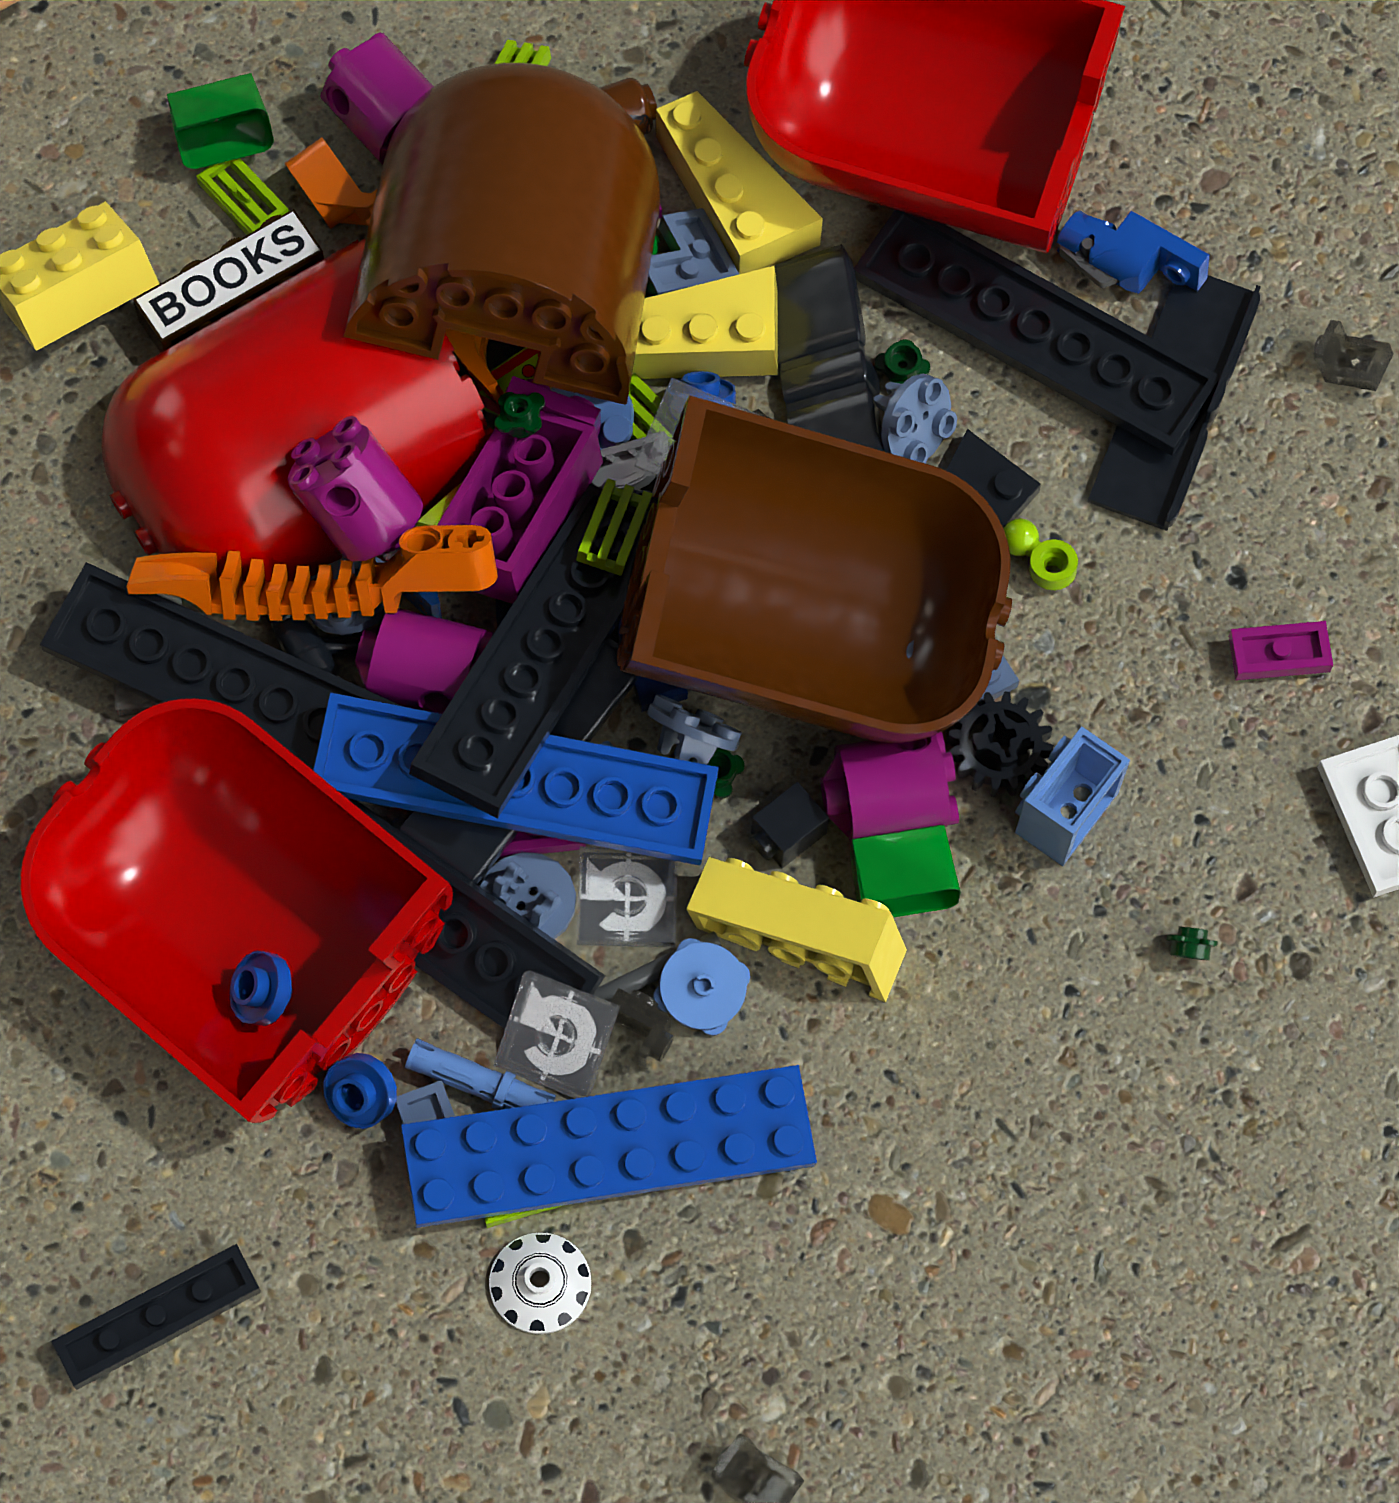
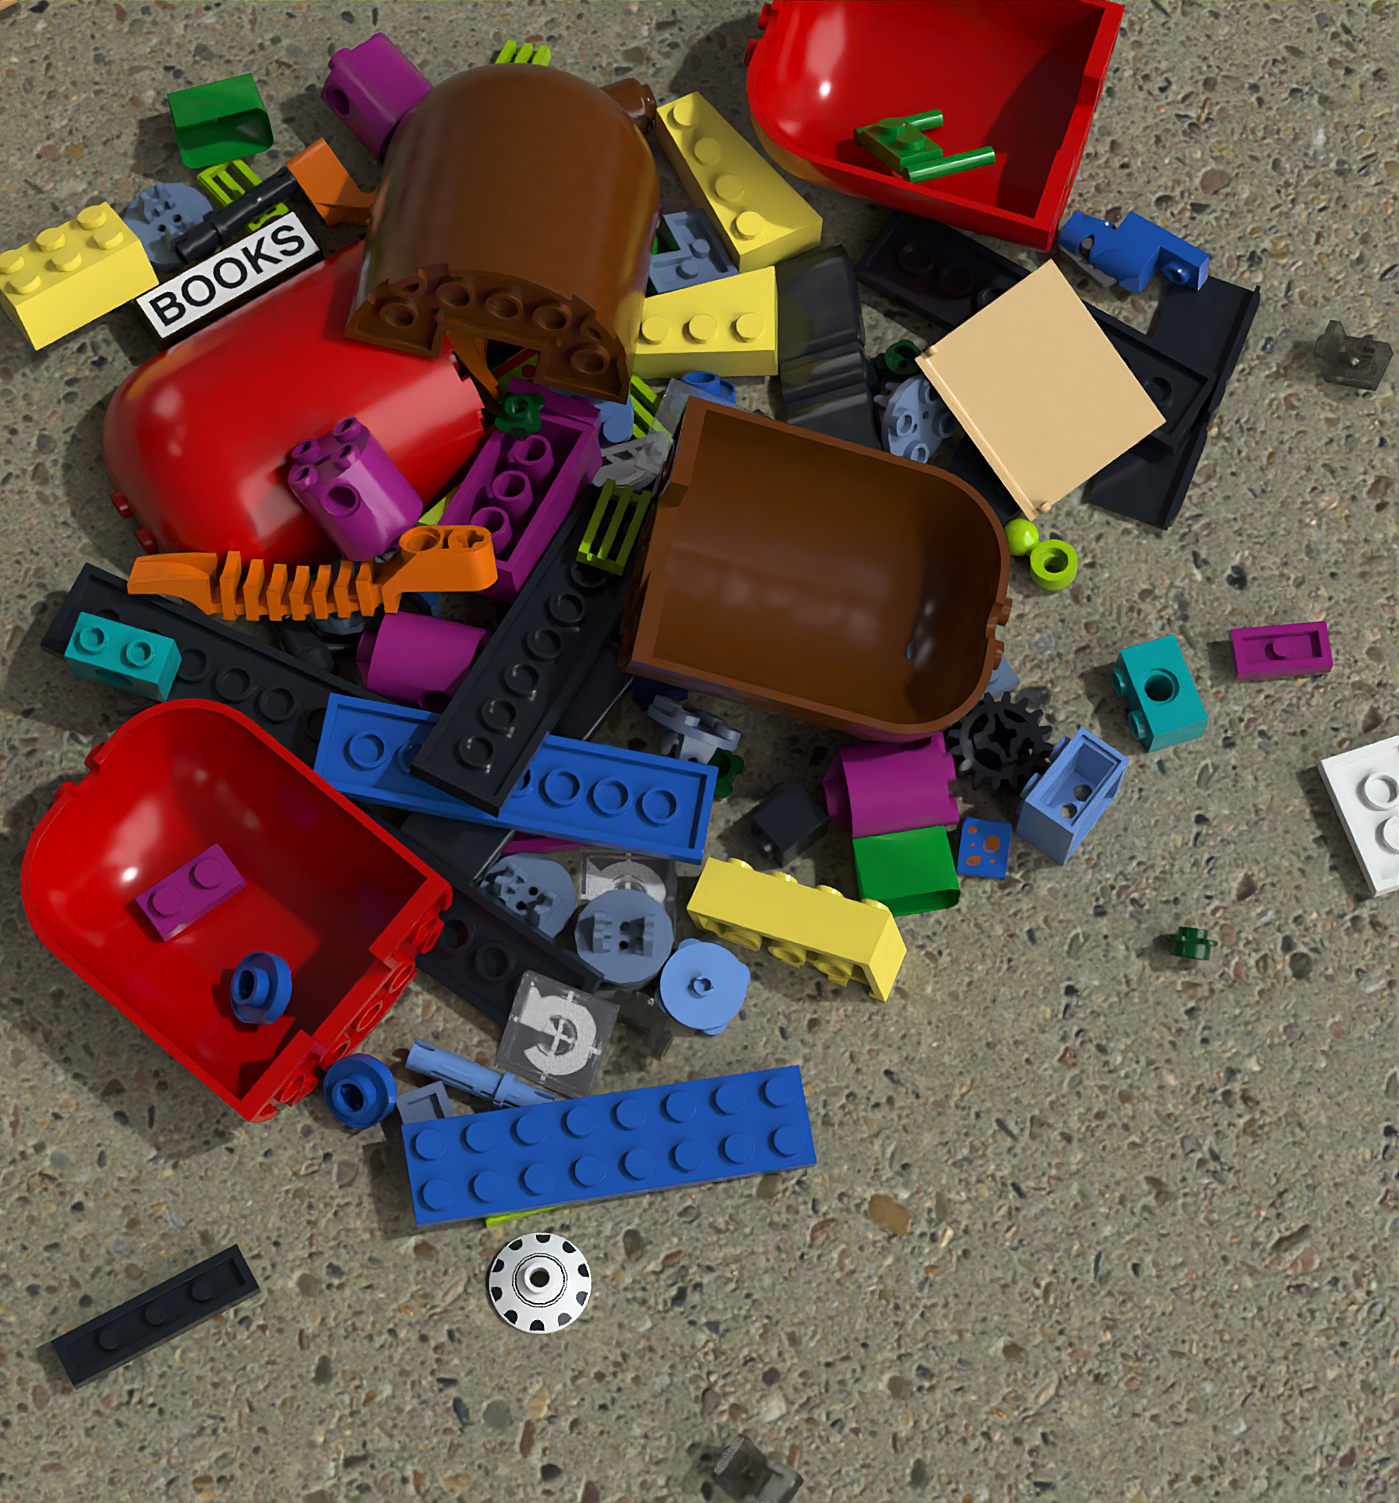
none -> teal brick [64,611,182,703]
none -> sand blue plate [124,182,213,273]
none -> magenta plate [135,843,247,942]
none -> black pin [170,166,301,266]
none -> sand blue plate [574,888,674,986]
none -> green plate [853,109,995,184]
none -> tan container [914,259,1166,522]
none -> blue slope [956,817,1012,880]
none -> teal brick [1111,634,1209,753]

